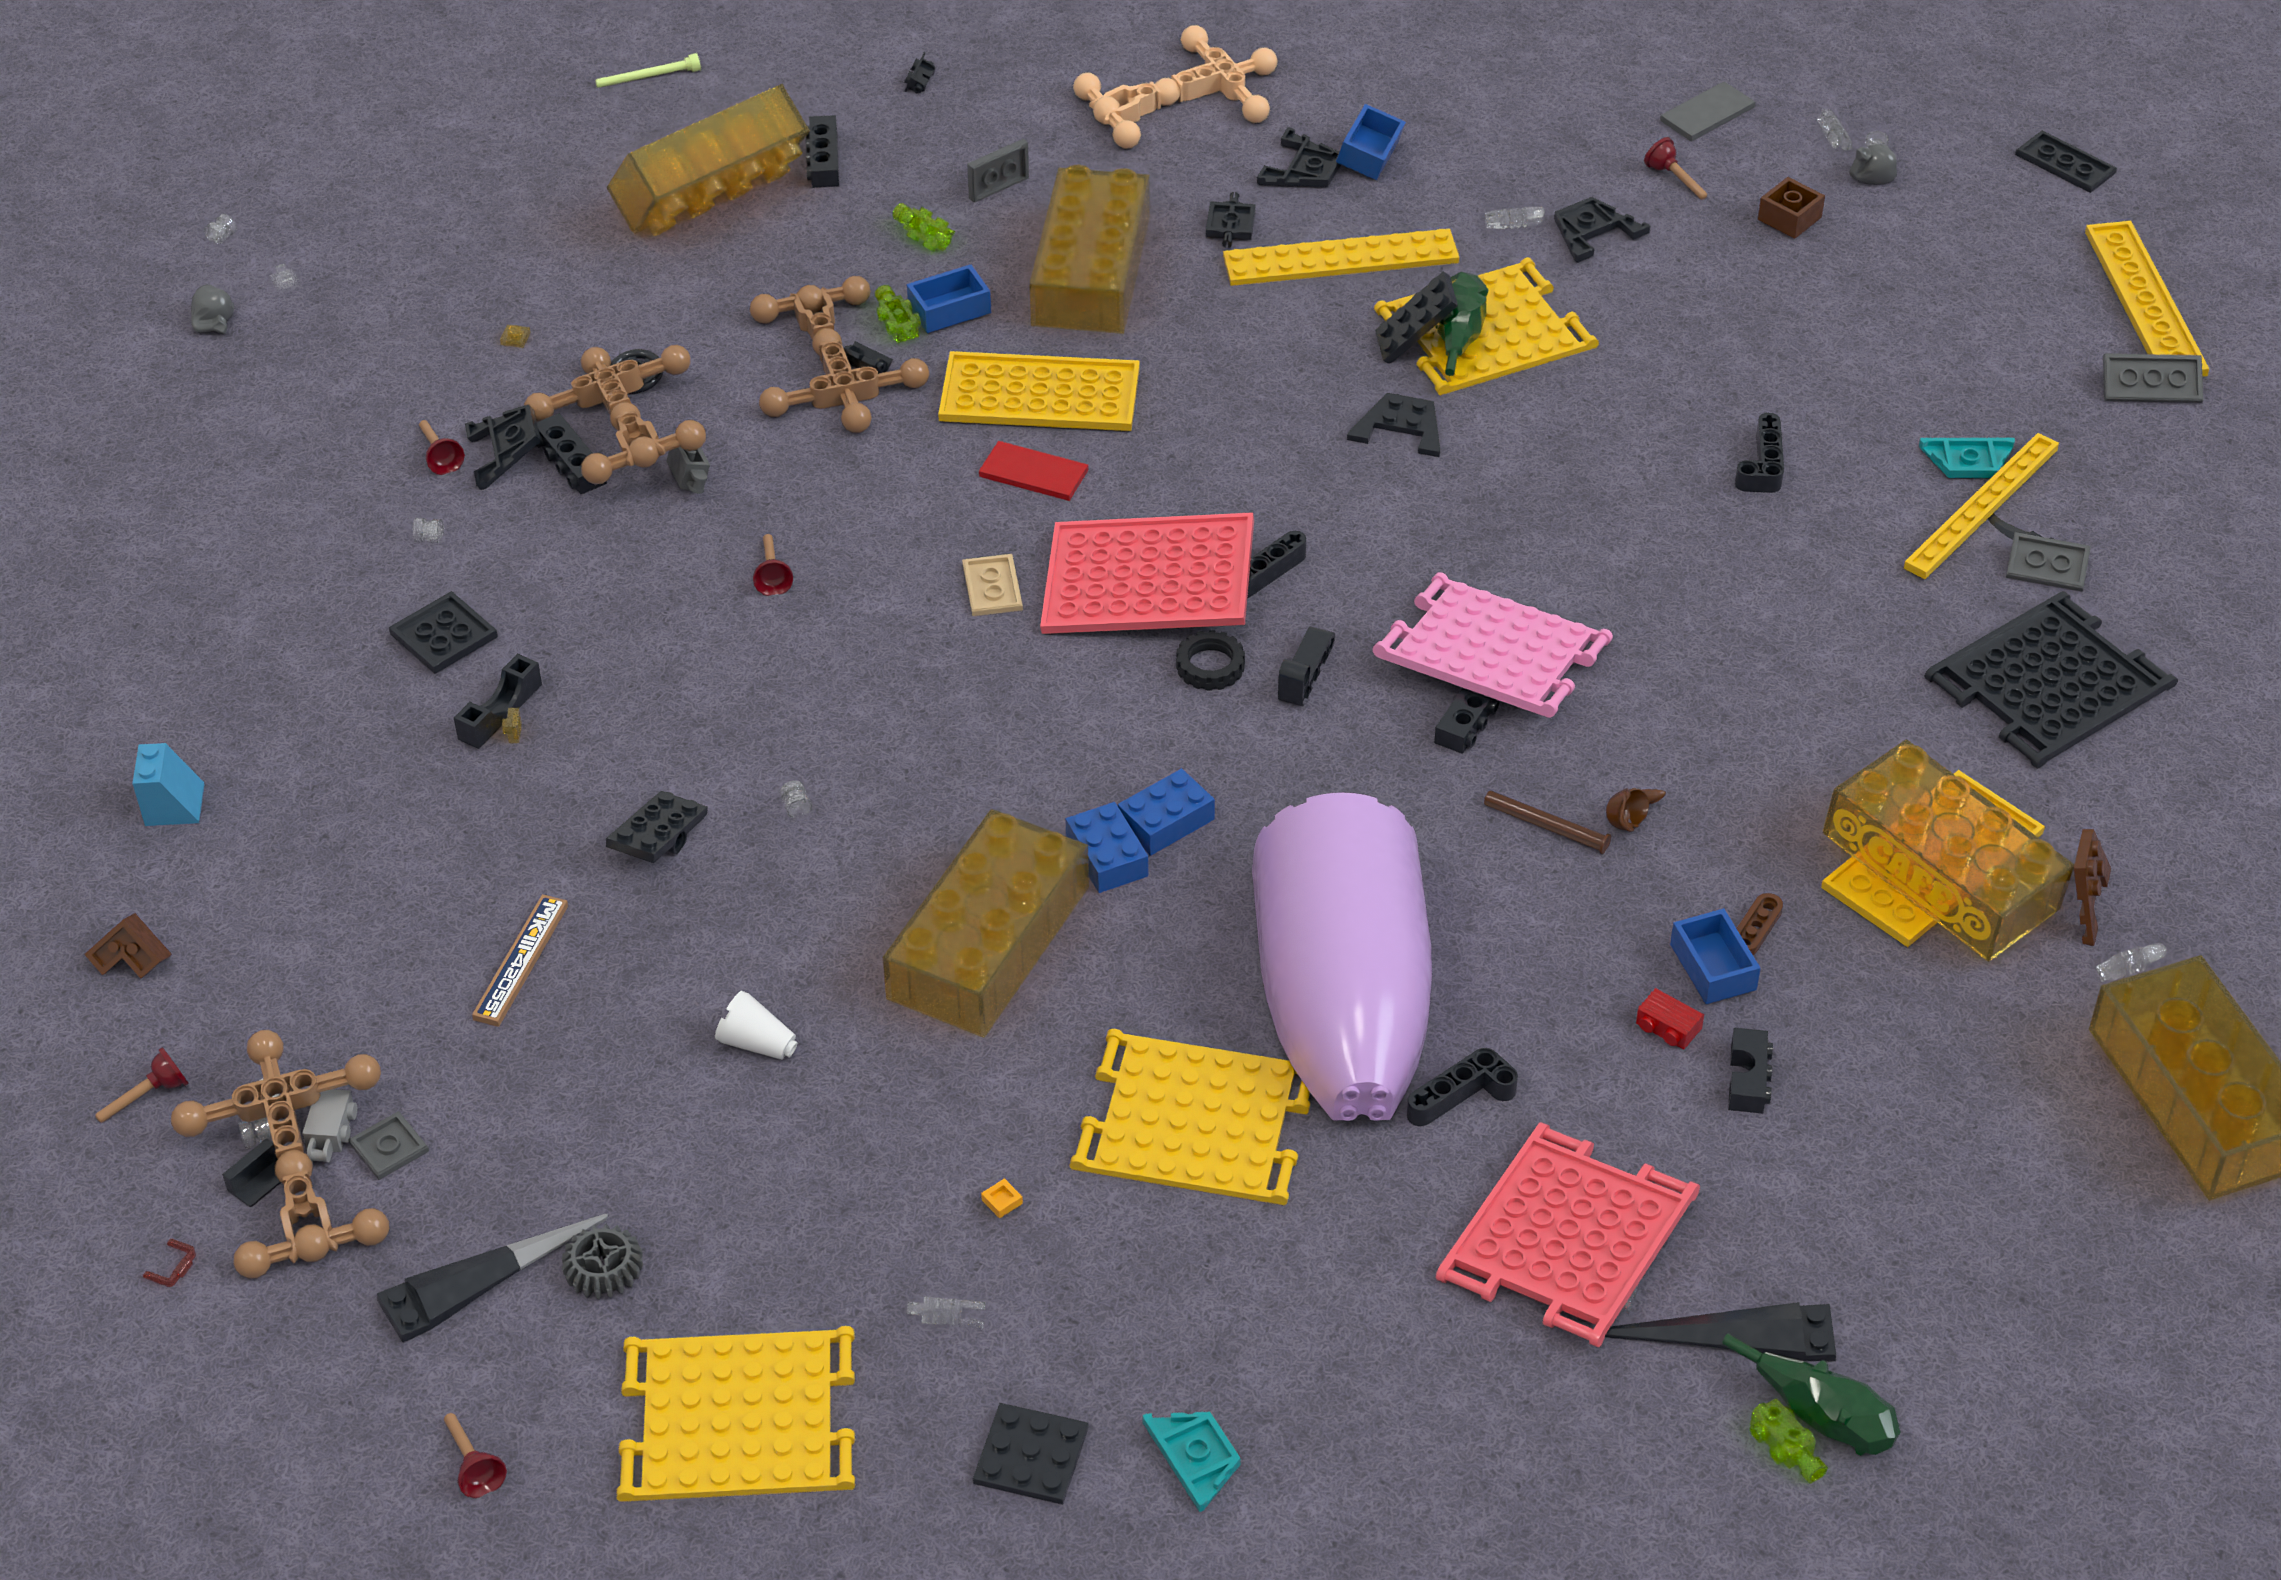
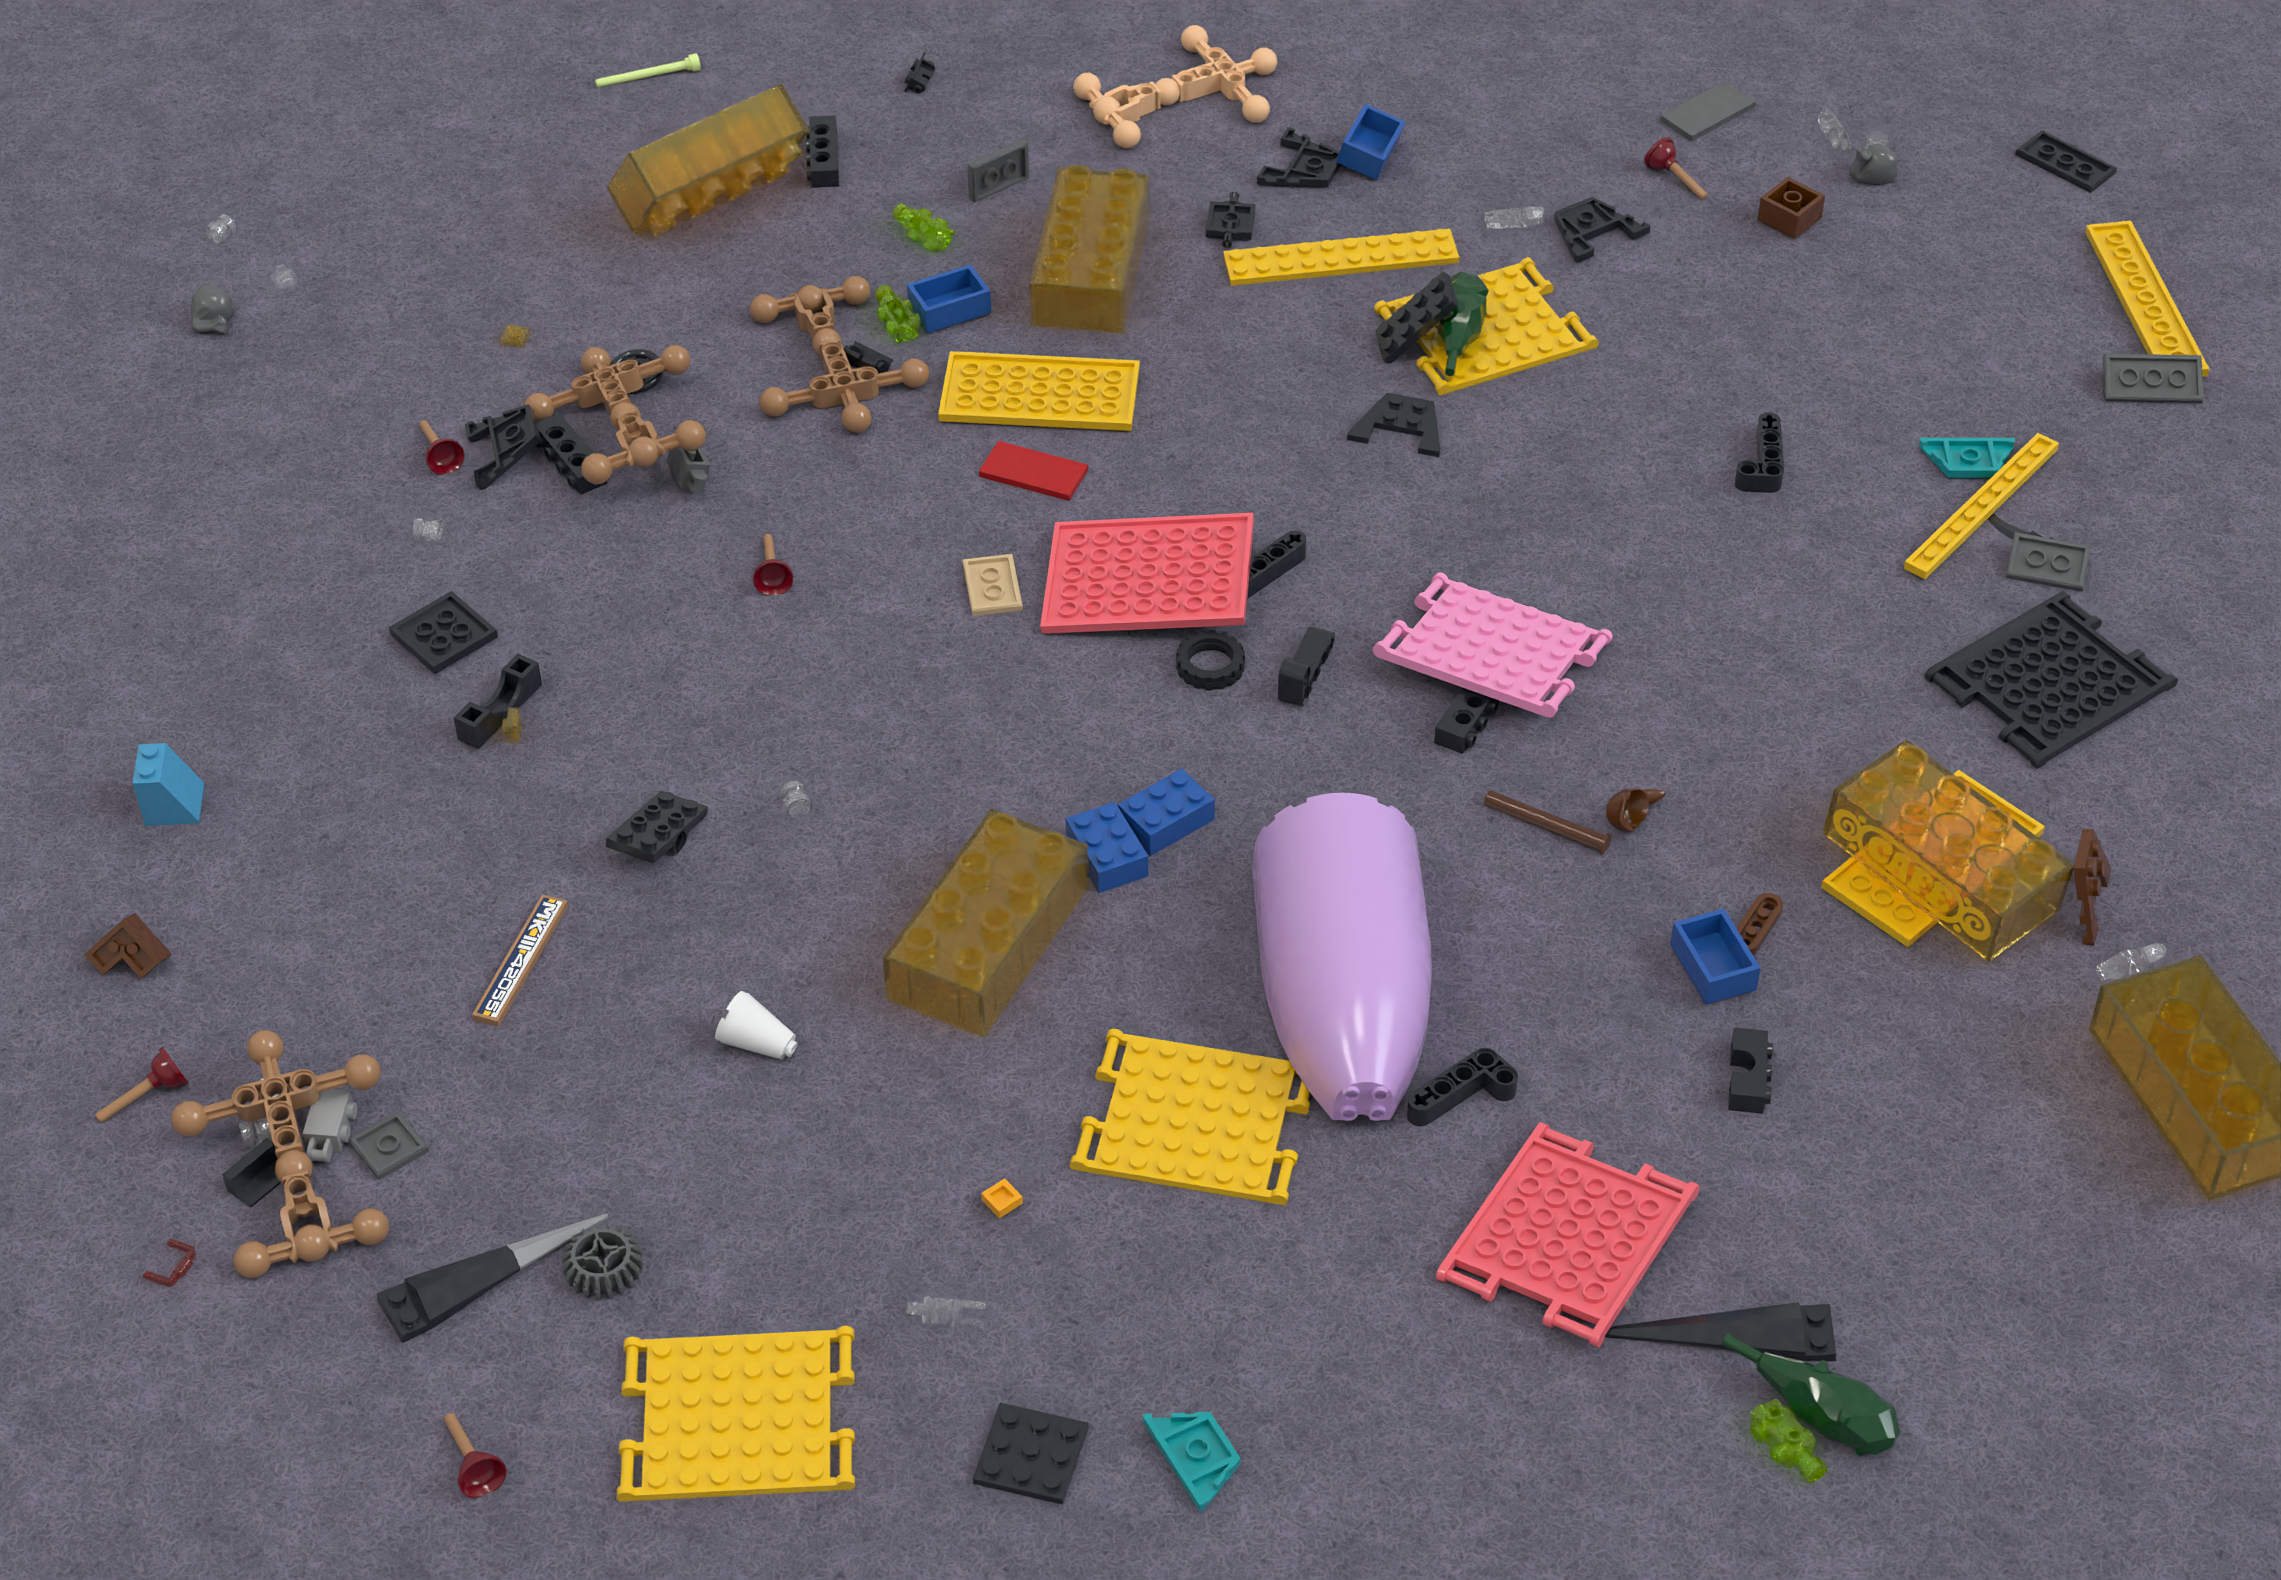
red brick [1636,988,1704,1050] -> none

